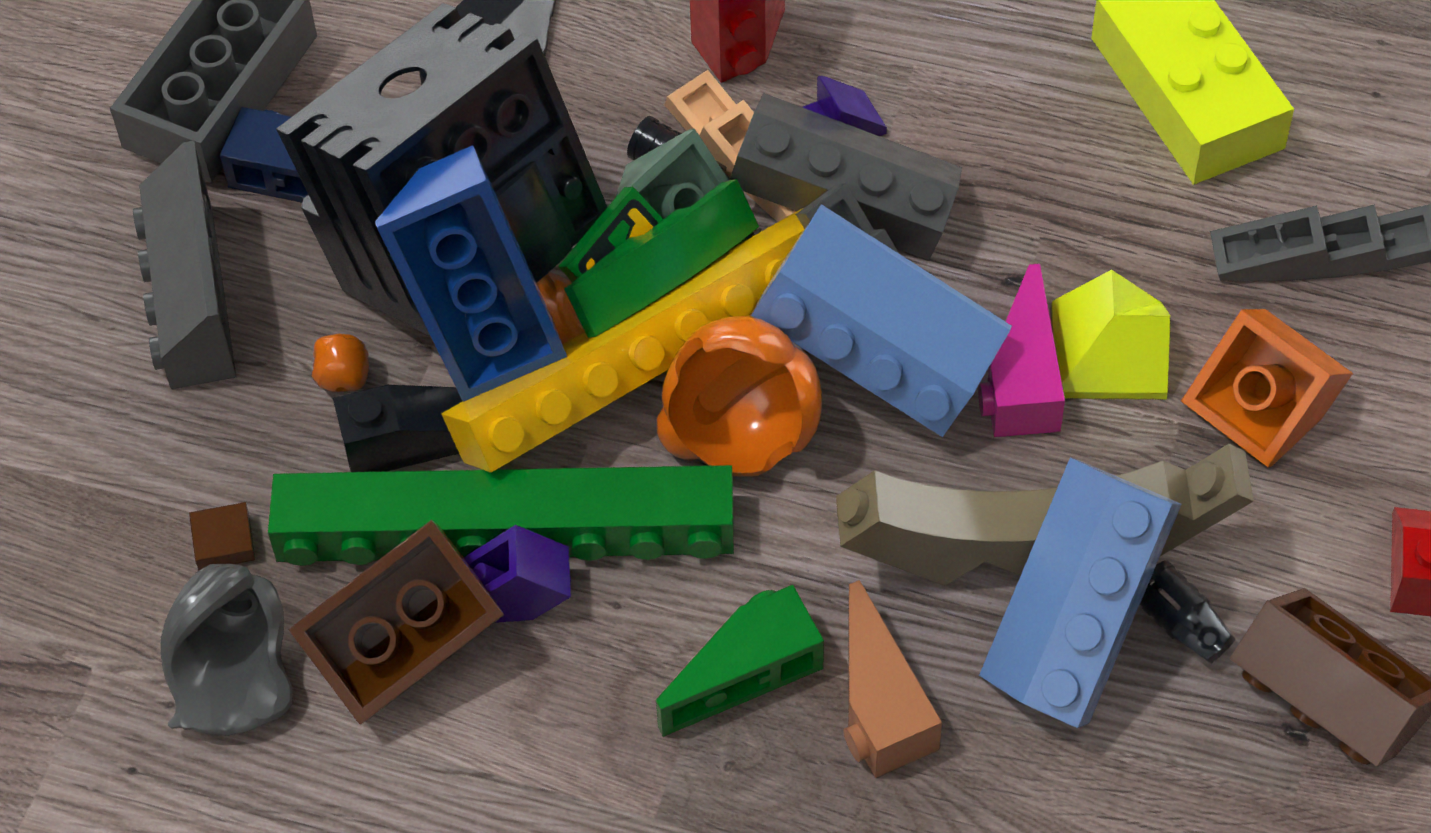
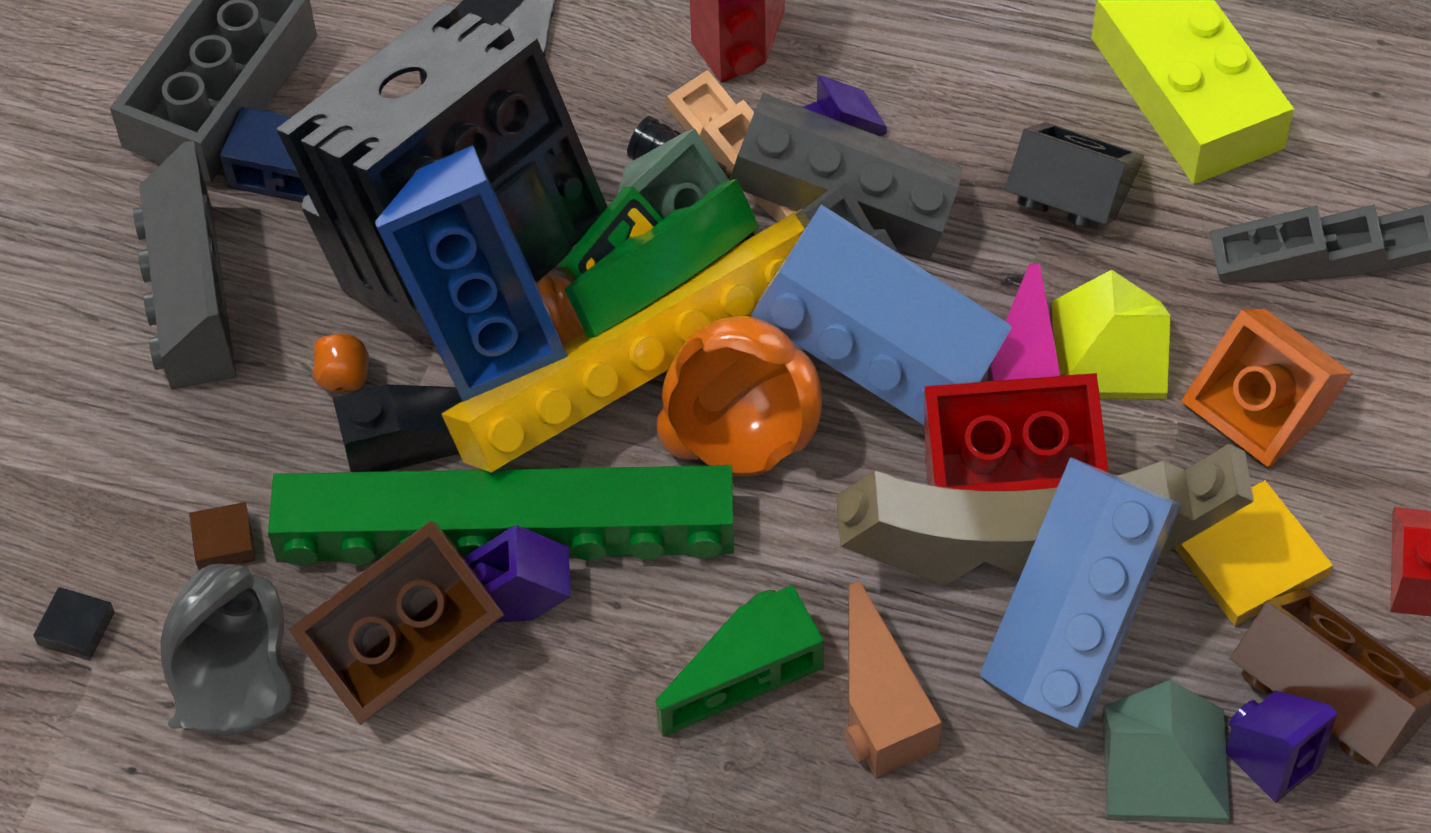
black hinge [1140,560,1235,664] -> none
none -> black tile [33,587,115,661]
none -> red slope [924,373,1109,491]
none -> black slope [1005,122,1145,229]
none -> sand green slope [1103,680,1230,824]
none -> yellow tile [1175,480,1333,627]
none -> dark purple slope [1226,691,1338,803]

